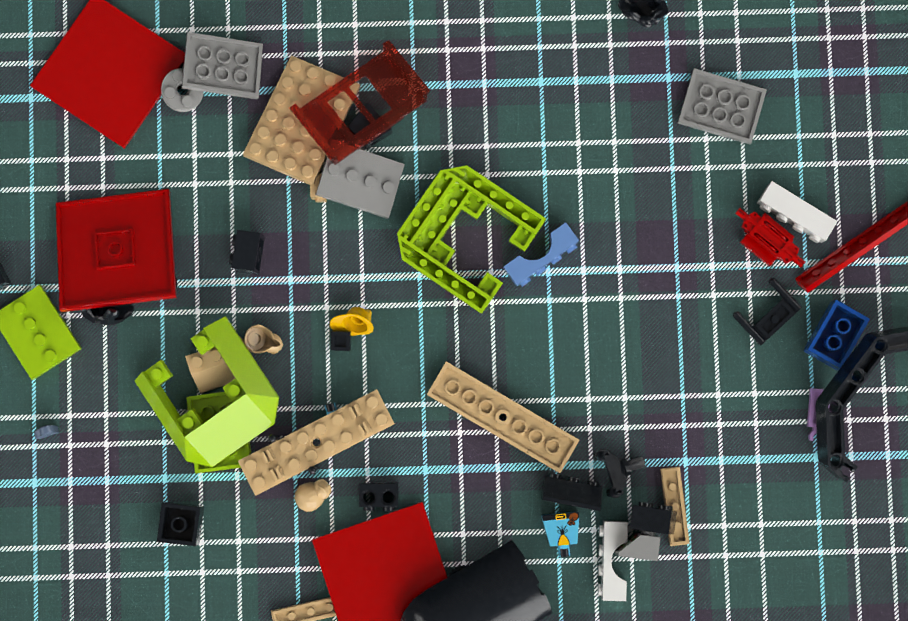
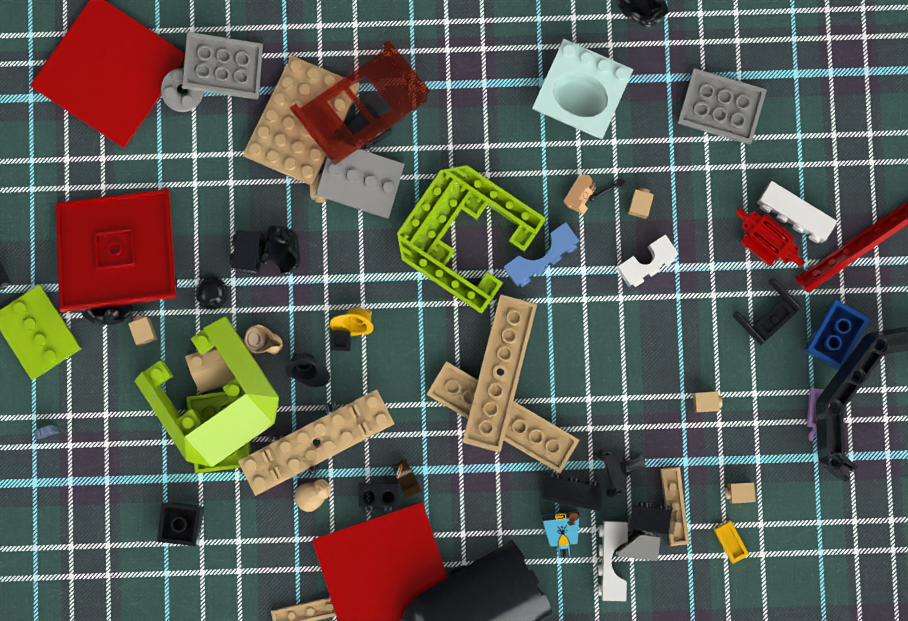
none -> tan brick [128,315,158,346]
none -> black hat [196,277,228,310]
none -> black hair [261,226,301,275]
none -> black piece [286,353,330,387]
none -> dark brown leg [392,459,422,499]
none -> tan piece [462,294,537,452]
none -> light aqua piece [532,39,634,139]
none -> light nougat leg [564,174,596,215]
none -> black hinge [589,178,625,202]
none -> white arch [616,234,679,287]
none -> tan brick [628,188,654,219]
none -> tan brick [692,391,722,413]
none -> yellow tile [713,520,749,564]
none -> tan brick [725,482,756,504]

